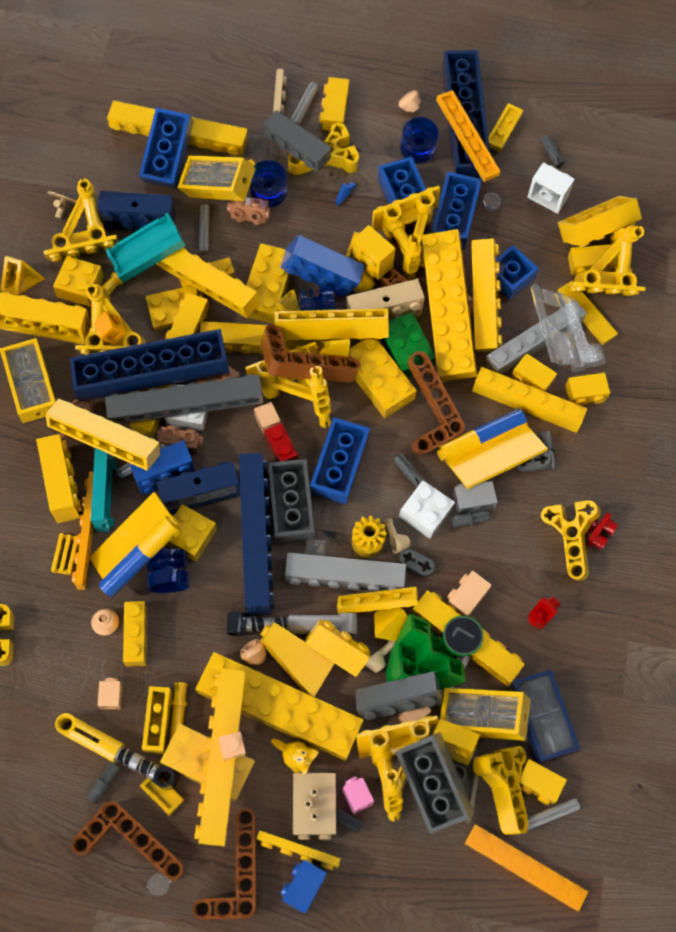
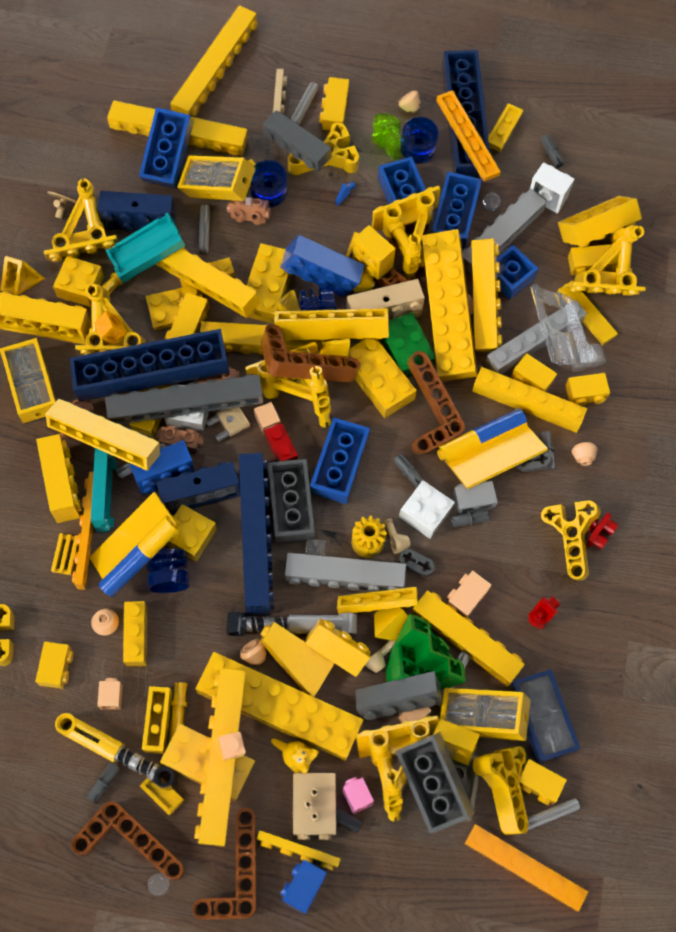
black tile [442,616,484,657] -> none
none -> yellow brick [35,642,74,689]
none -> yellow brick [170,5,258,117]
none -> tan piece [206,407,250,441]
none -> clear neon green brick [371,113,401,161]
none -> light grey brick [462,189,547,276]
none -> light nougat cone [572,442,598,466]

